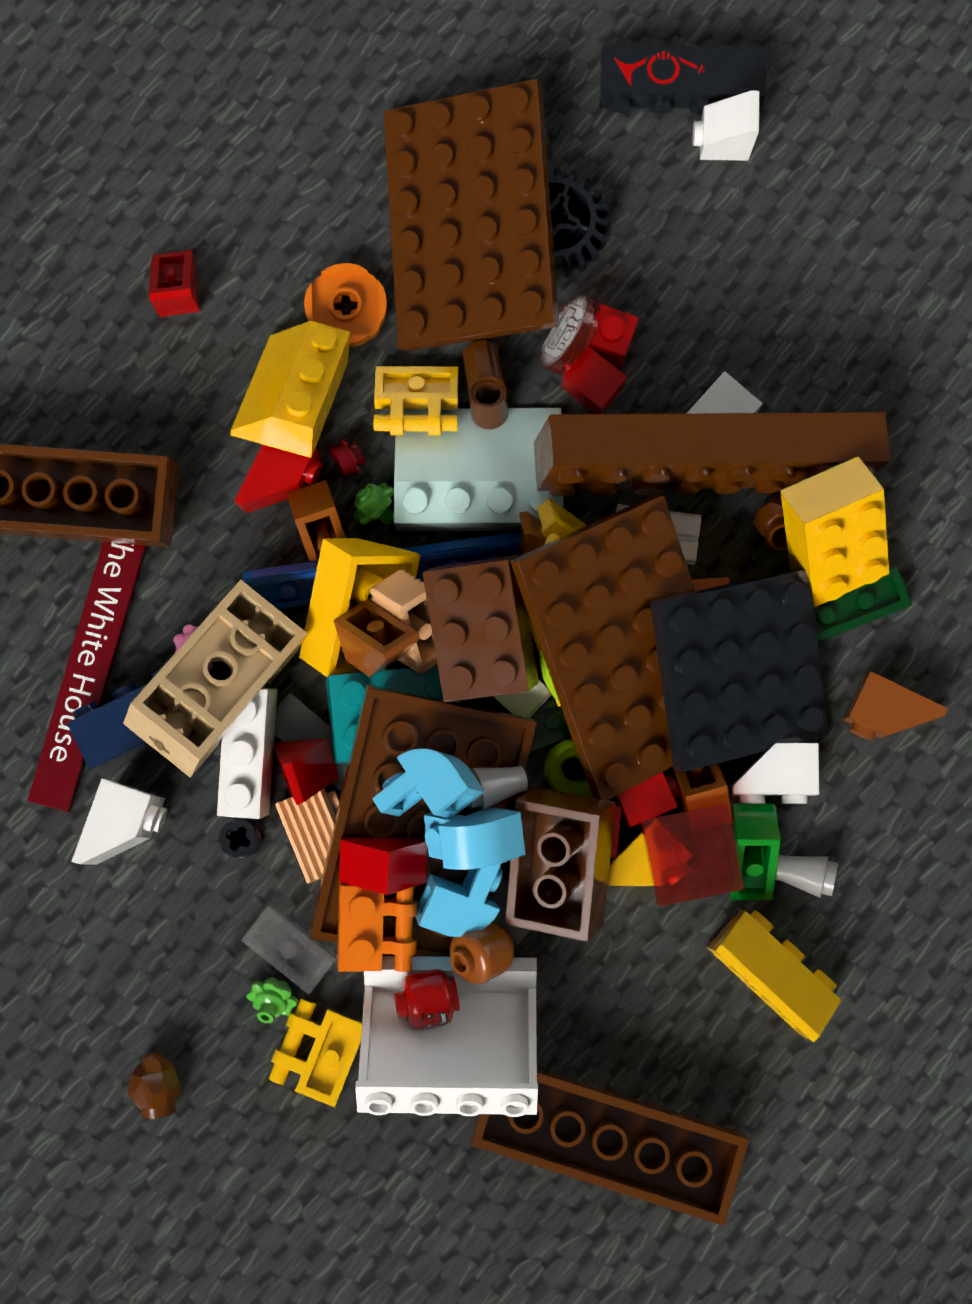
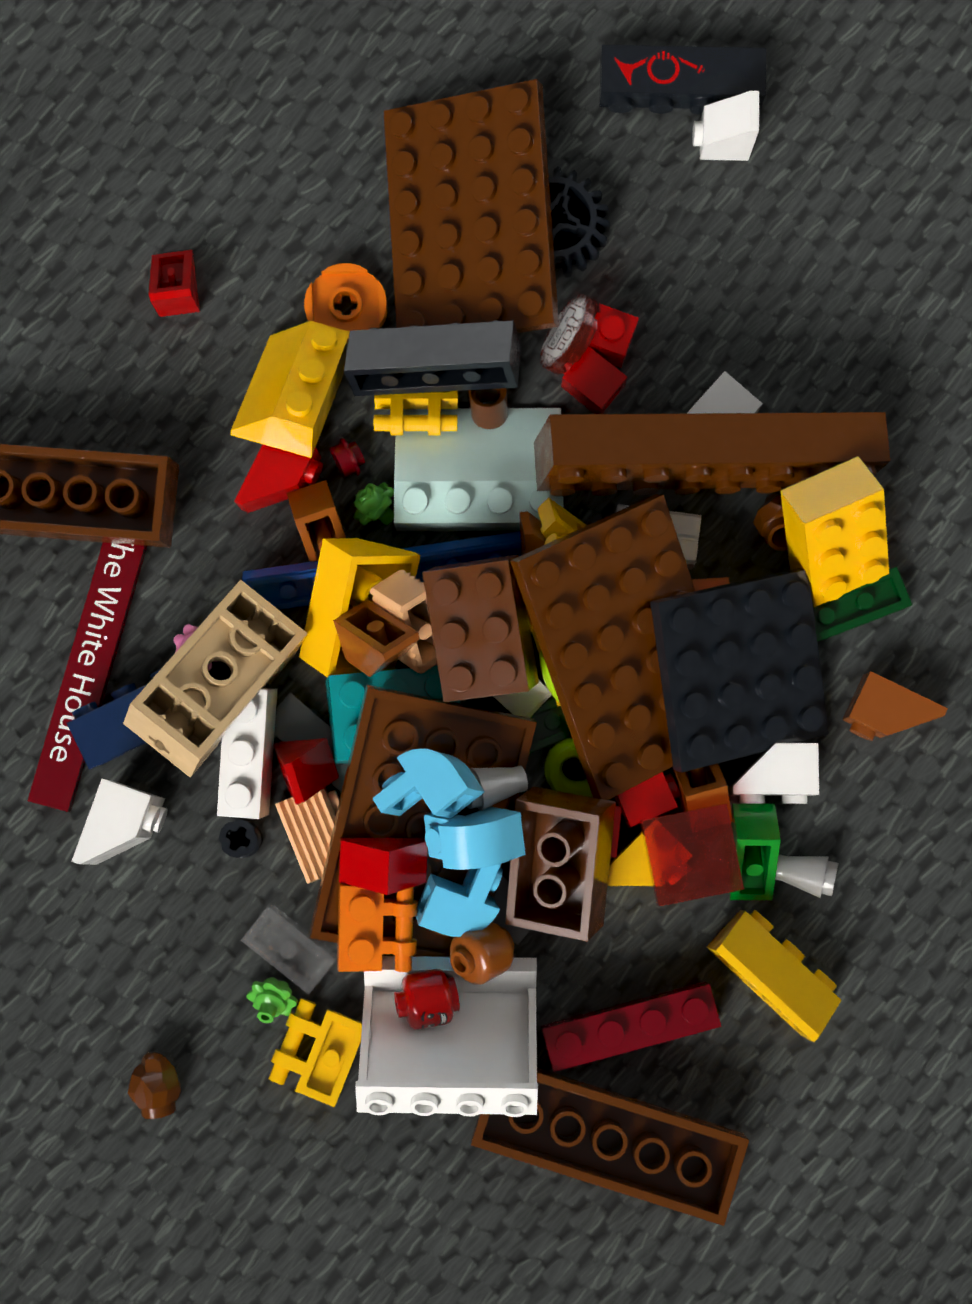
none -> black brick [344,320,522,396]
none -> dark red brick [541,981,722,1072]

